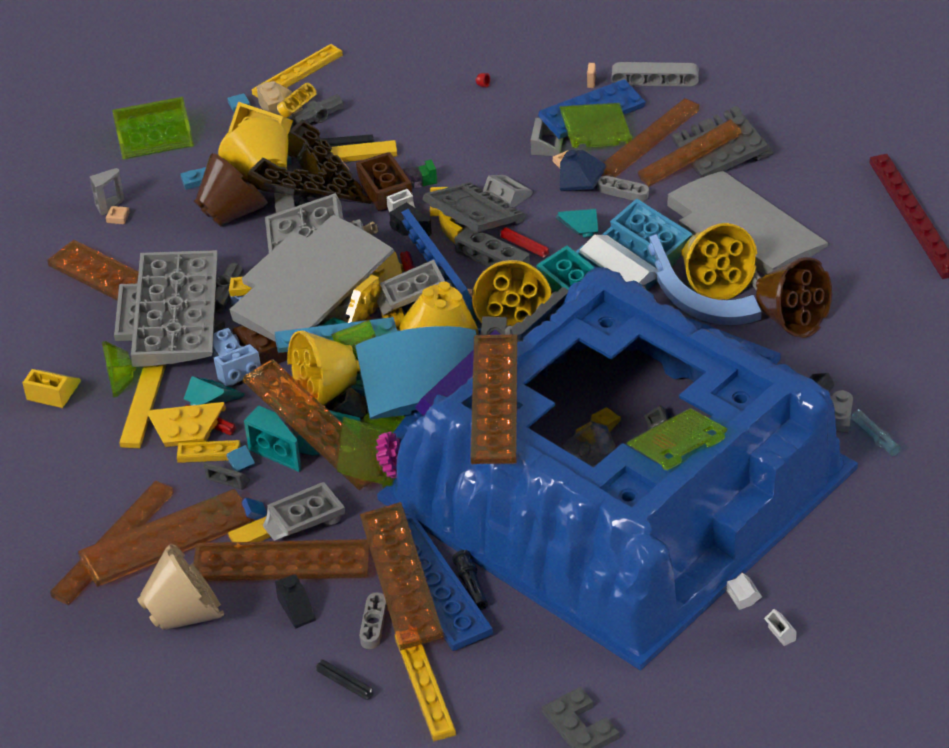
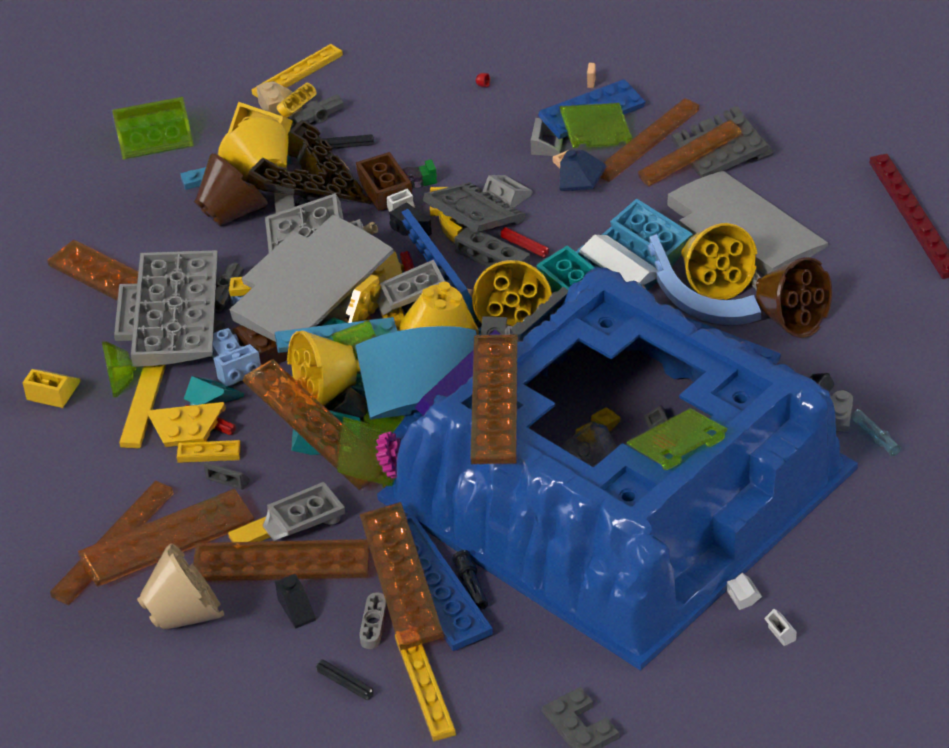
light grey tile [90,168,125,216] -> none
light nougat tile [106,206,130,224] -> none
dark azure tile [226,445,255,472] -> none
dark azure tile [227,93,250,112] -> none
blue tile [242,497,267,520] -> none
teal slope [244,405,302,472] -> none
yellow tile [331,140,397,162] -> none
teal slope [556,209,598,238] -> none
light grey beam [597,176,649,202] -> none
light grey beam [611,62,699,86] -> none

